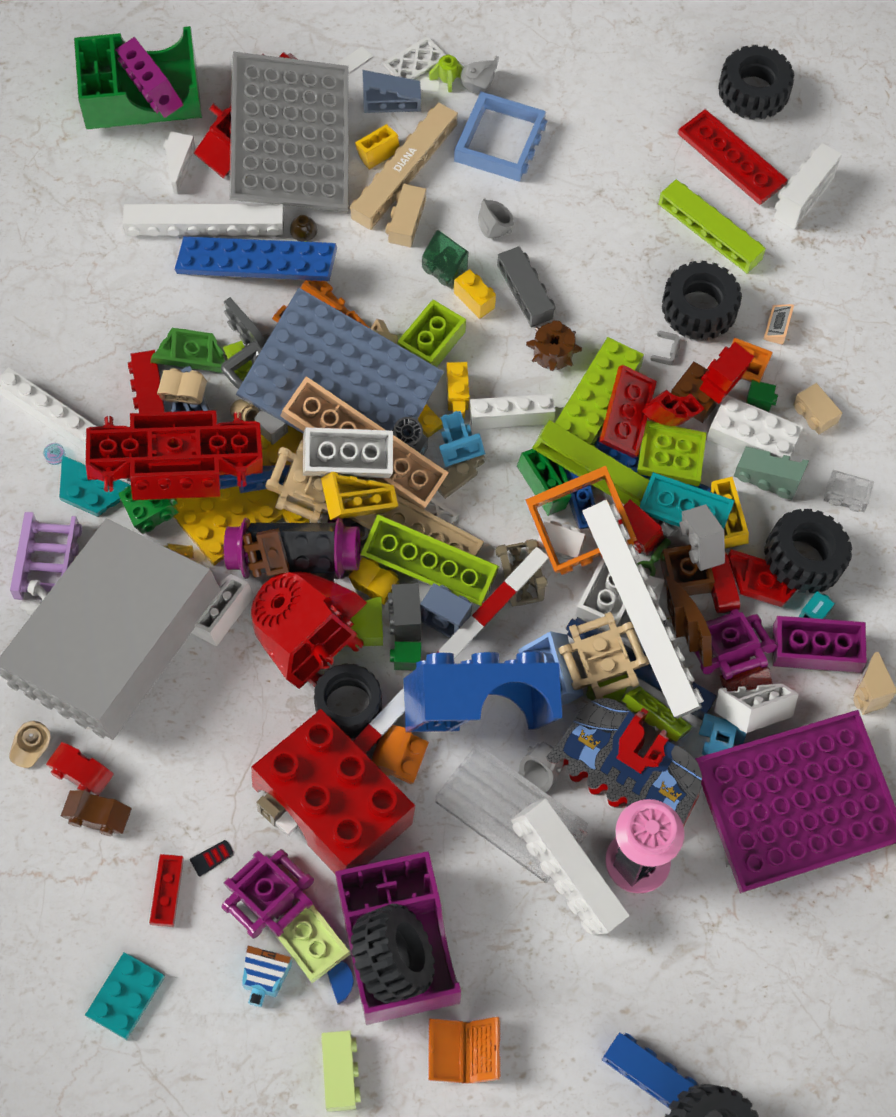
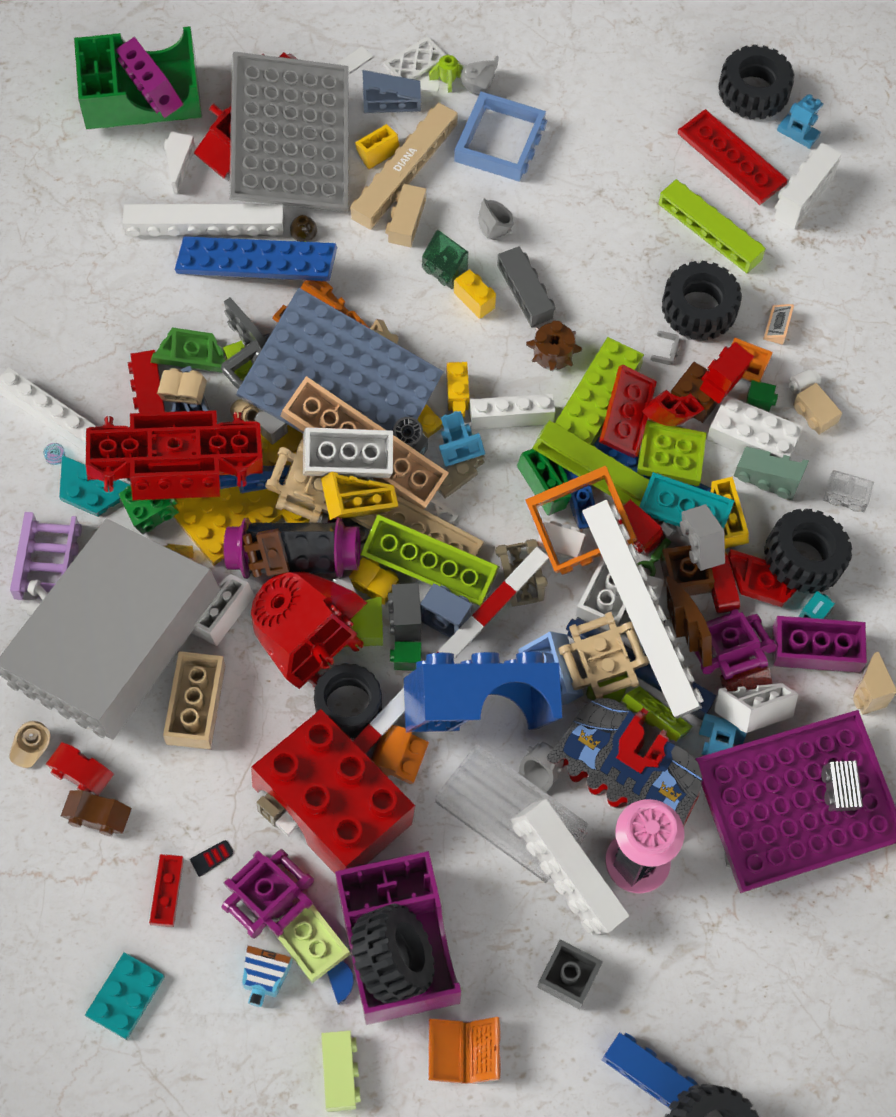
lime brick [397,299,466,367] -> none
none -> tan brick [163,651,225,750]
none -> dark grey brick [537,939,603,1010]
none -> dark azure tile [777,94,824,149]
none -> white brick [788,369,821,395]
none -> flat silver brick [821,761,863,811]

